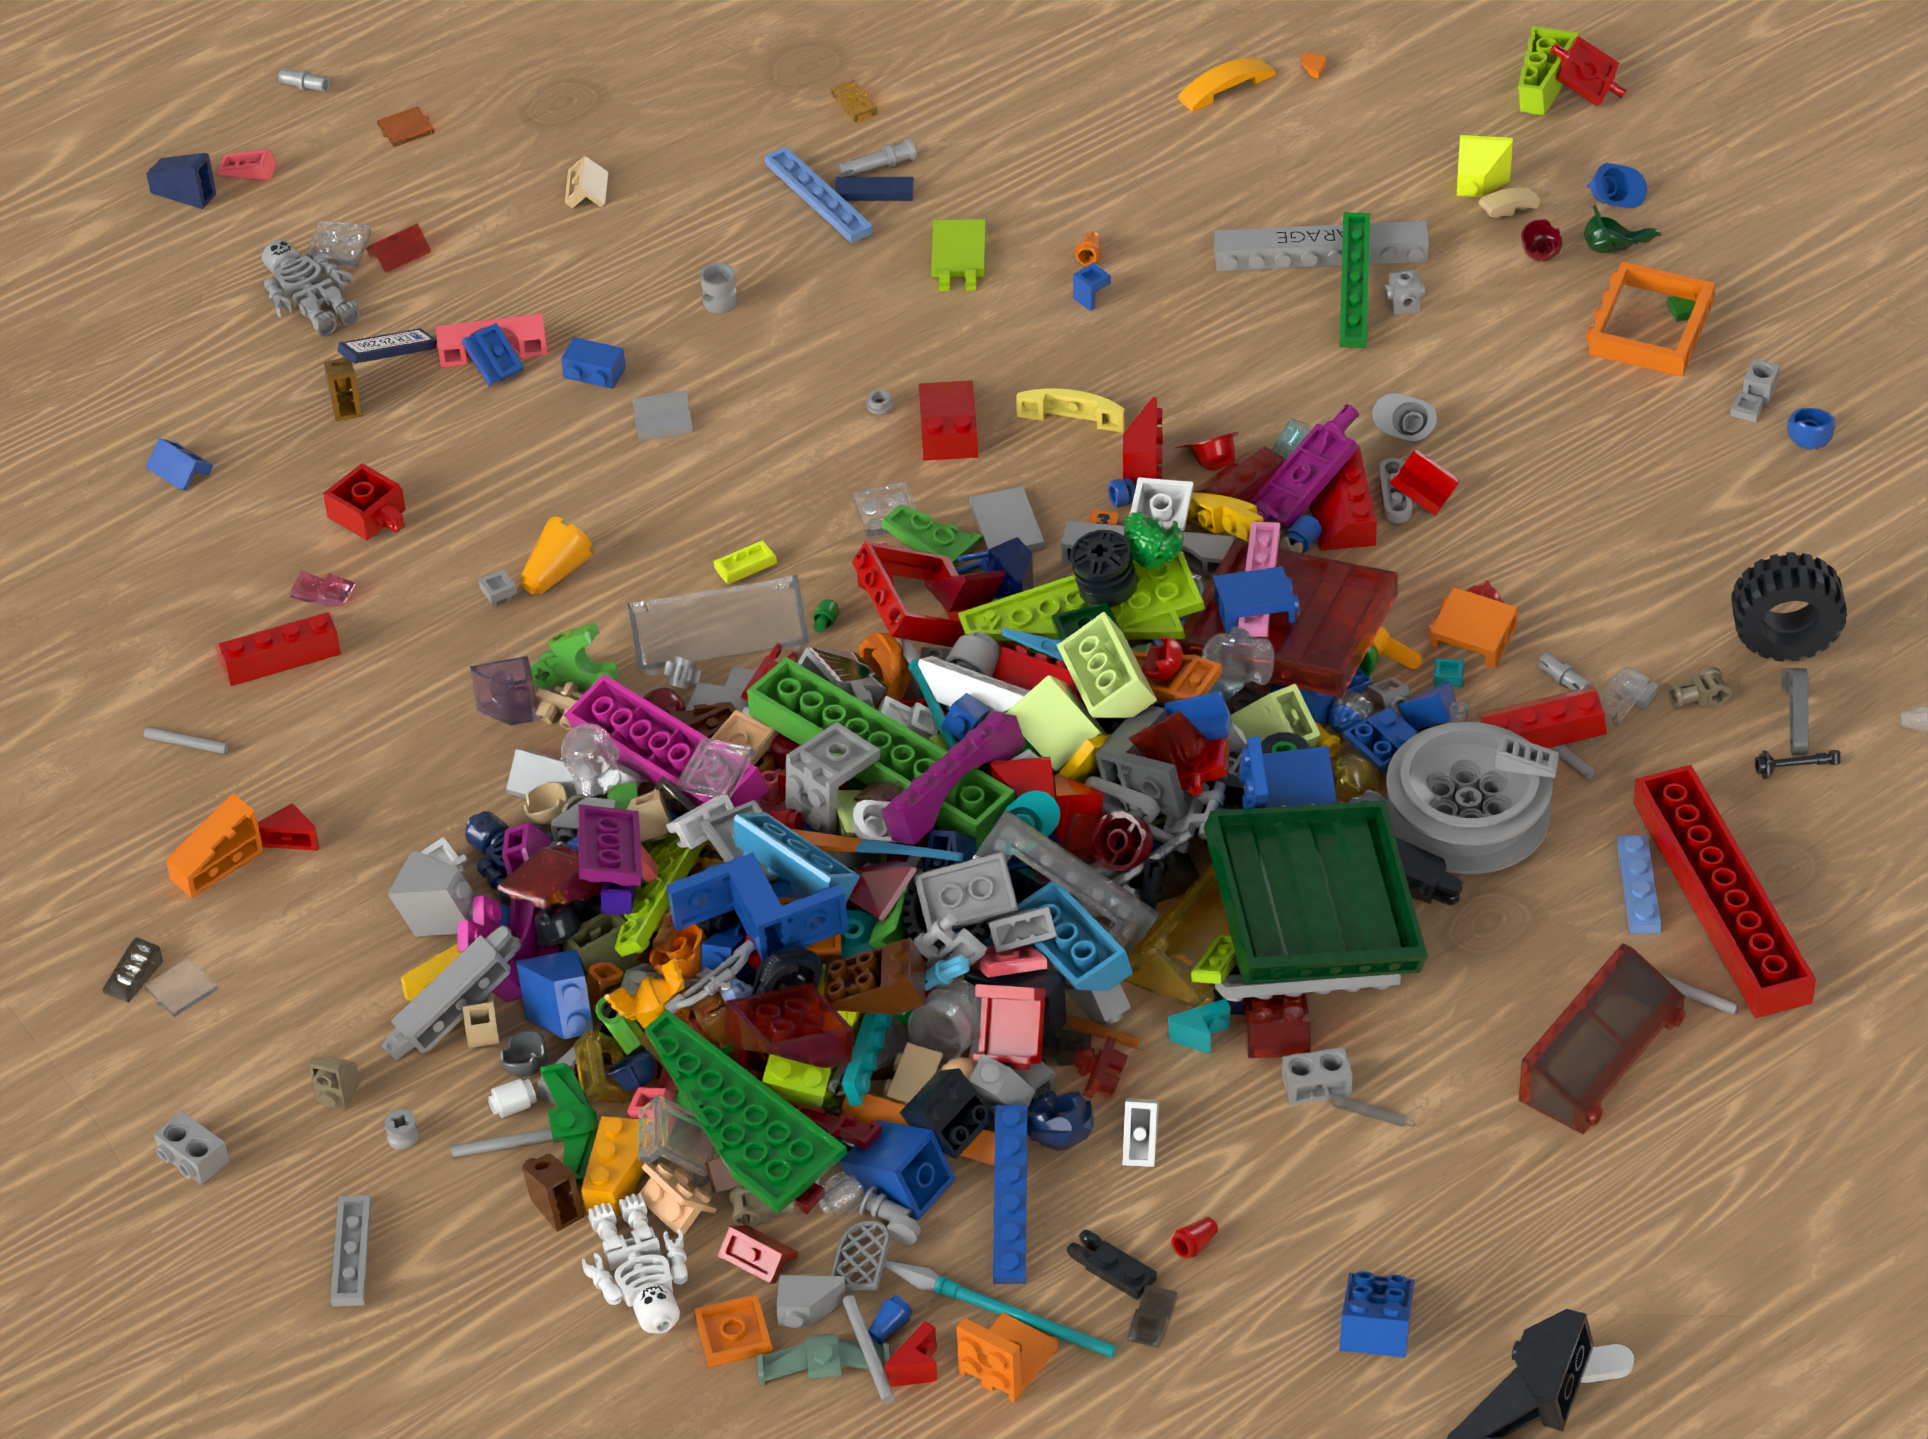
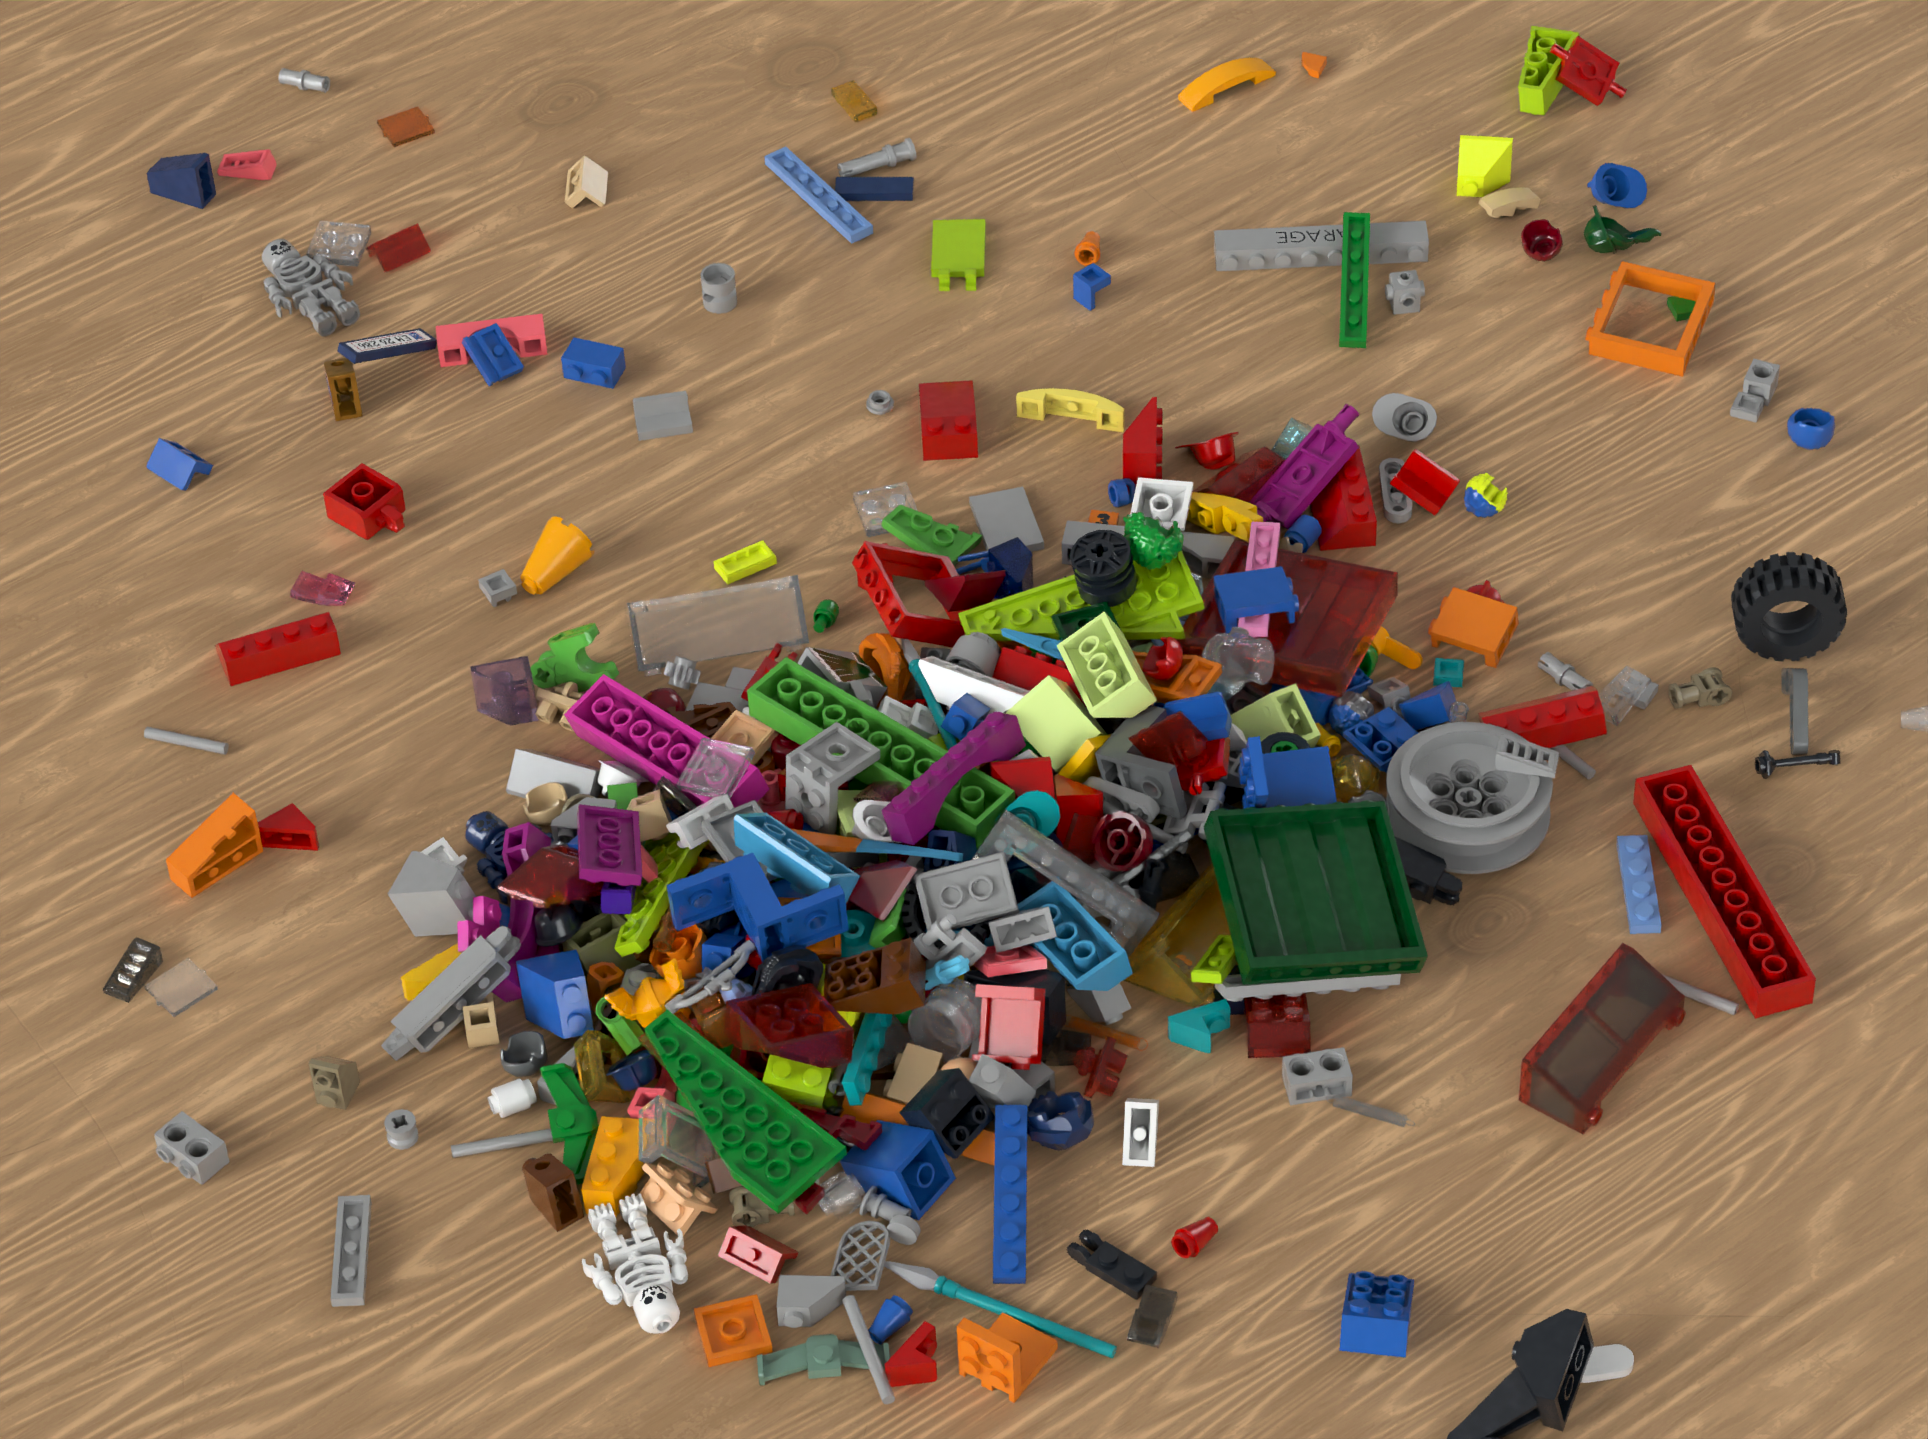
clear helmet [560,723,621,796] -> none
none -> piece [1464,473,1508,518]

